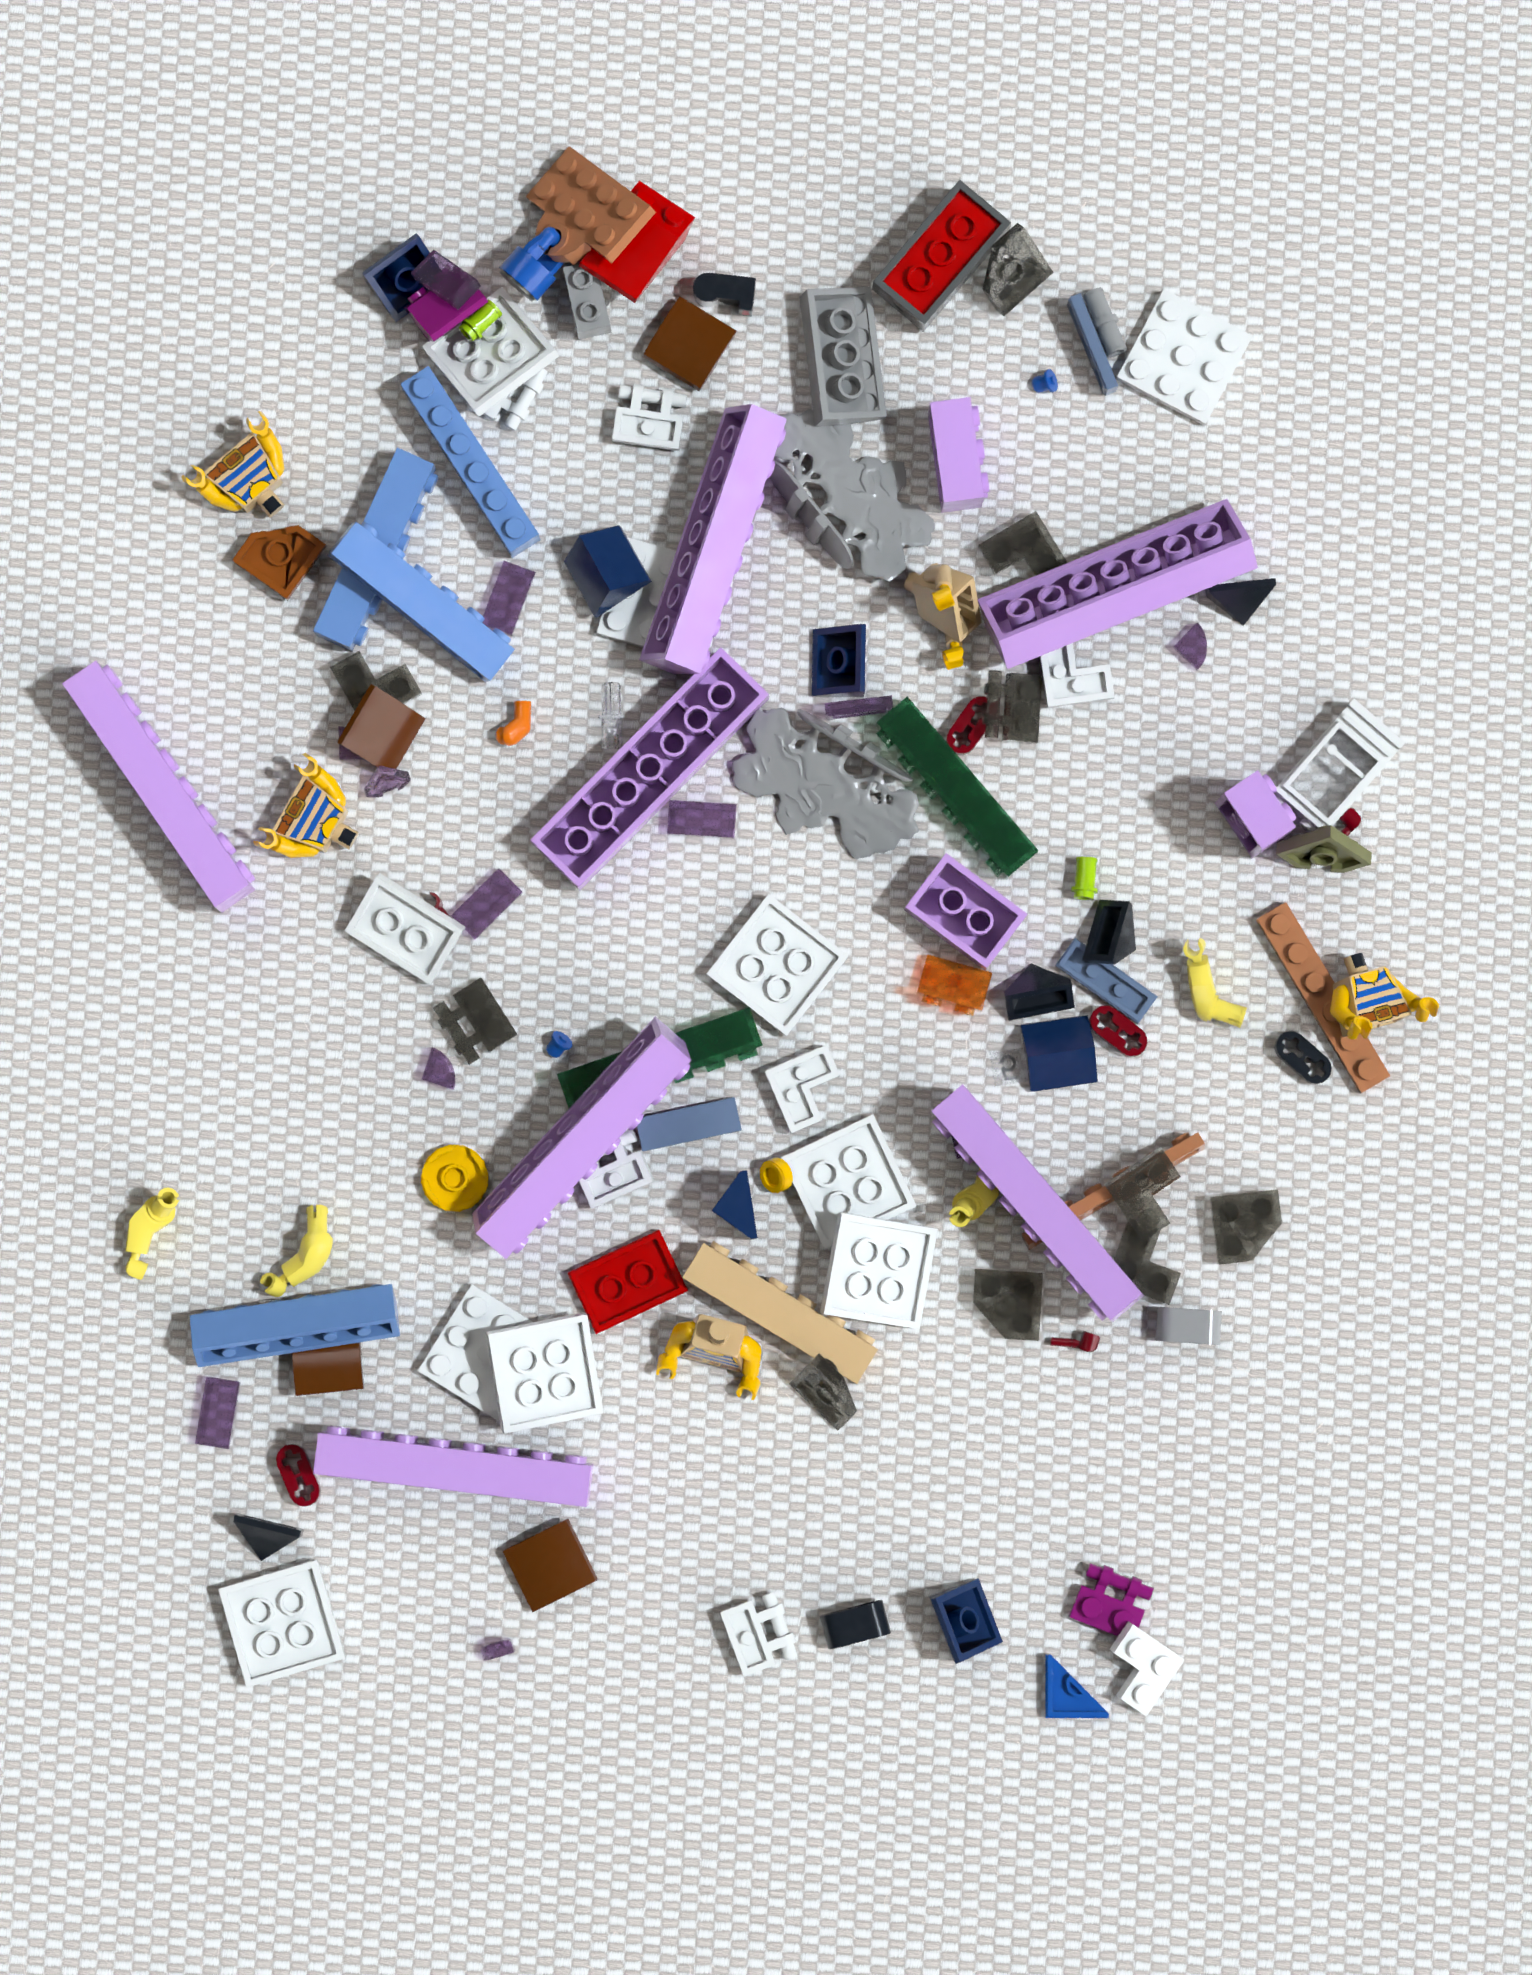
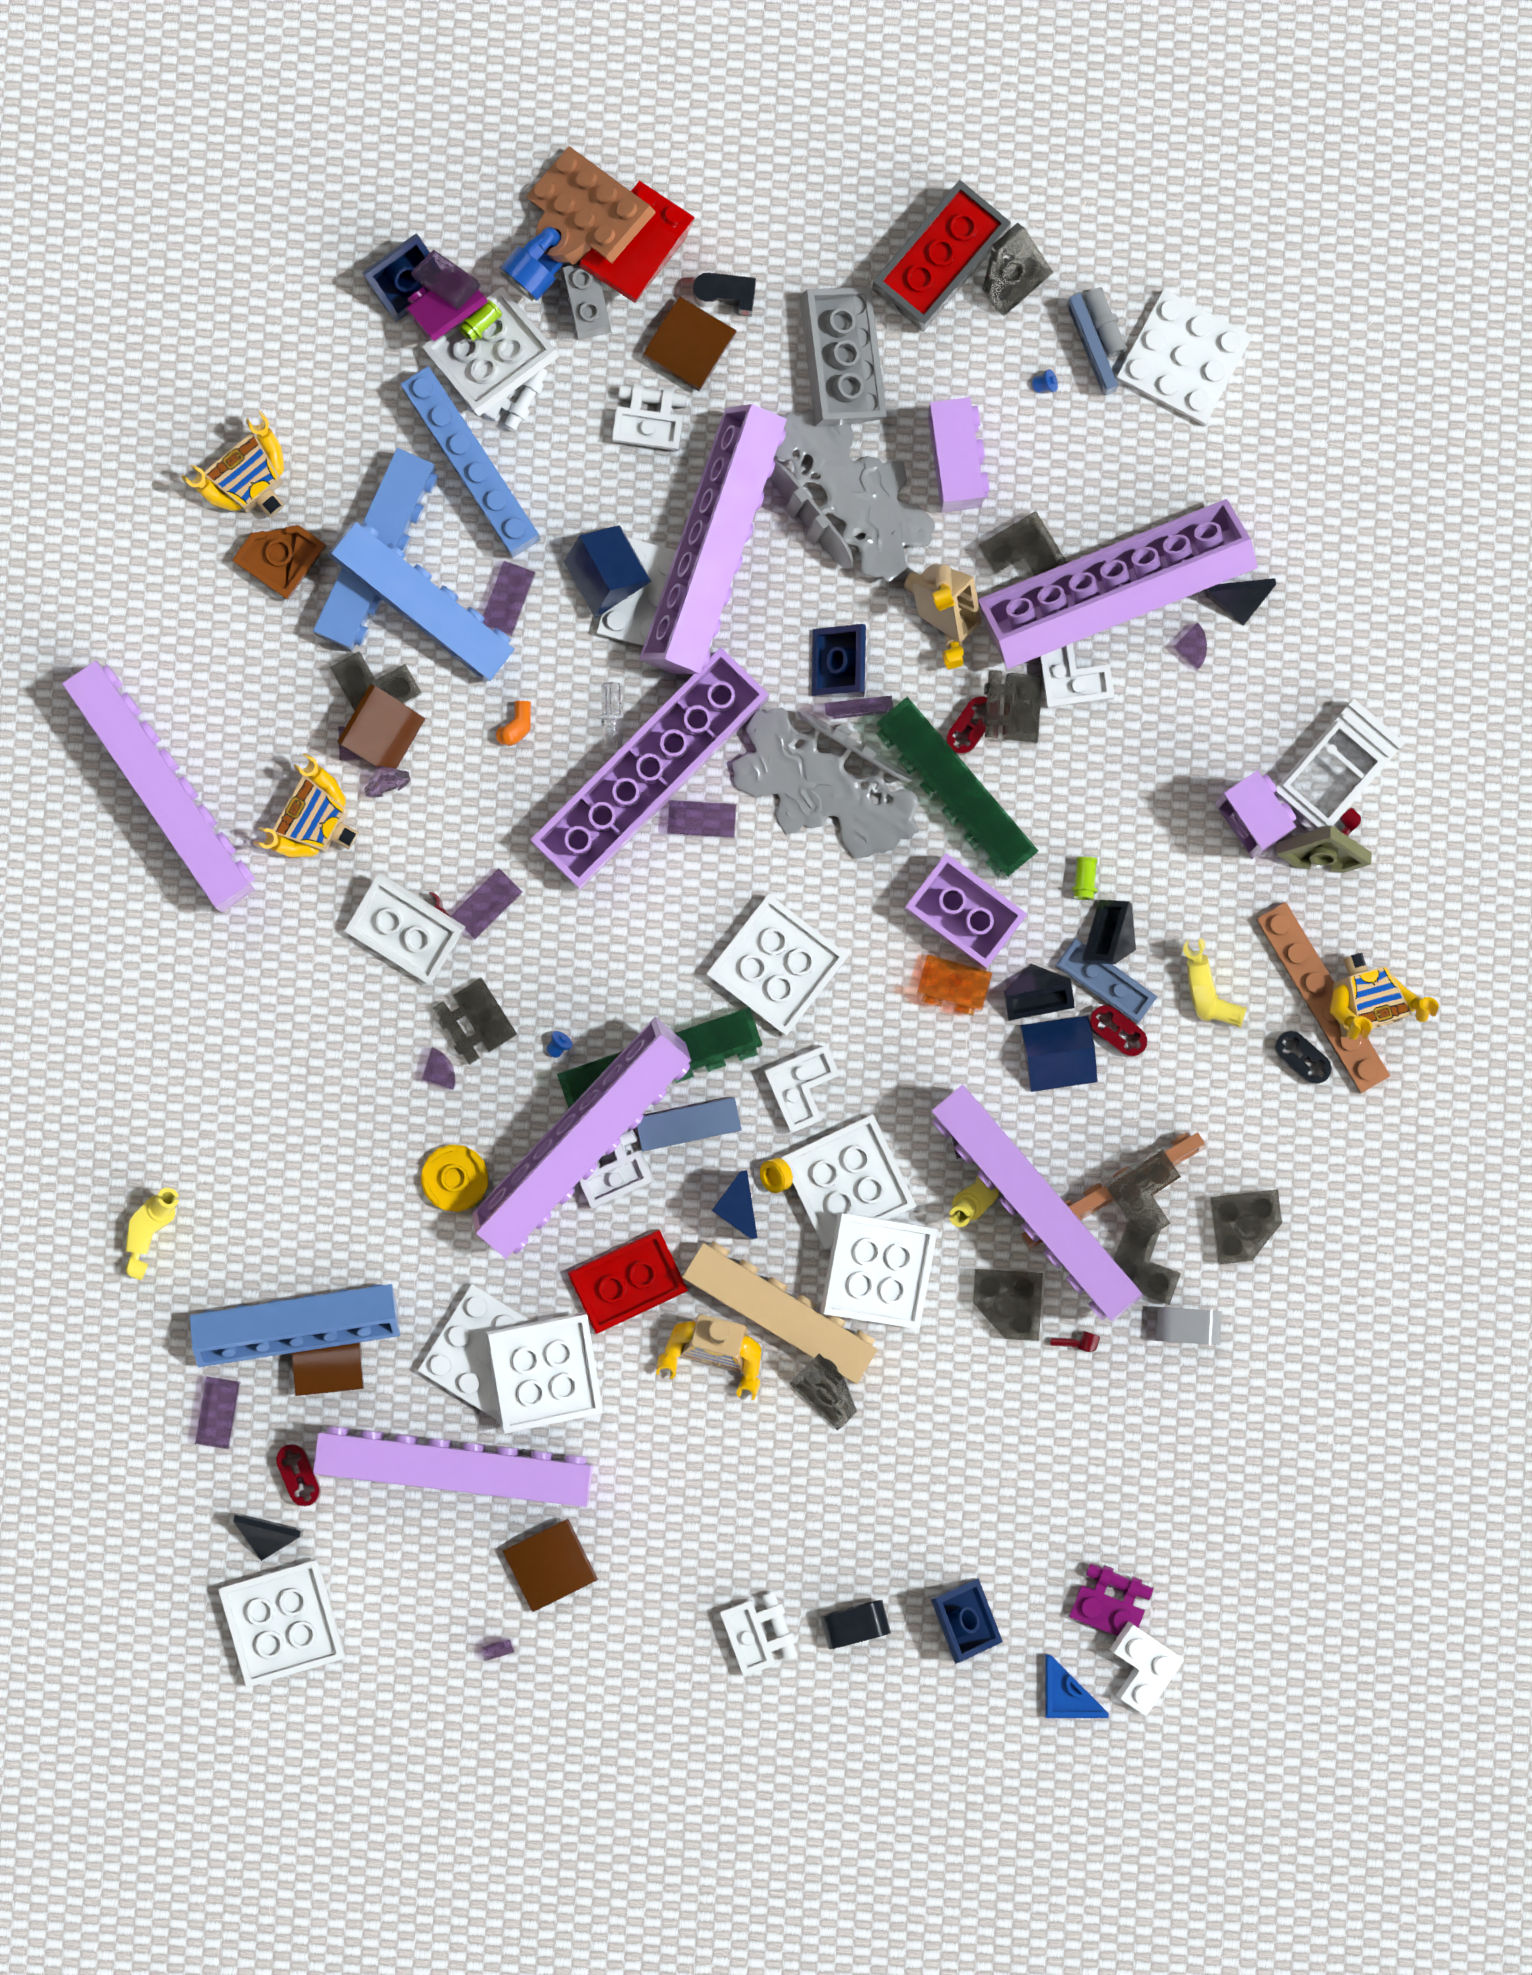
light yellow arm [260,1205,333,1297] -> none
clear tile [989,1048,1028,1087] -> none

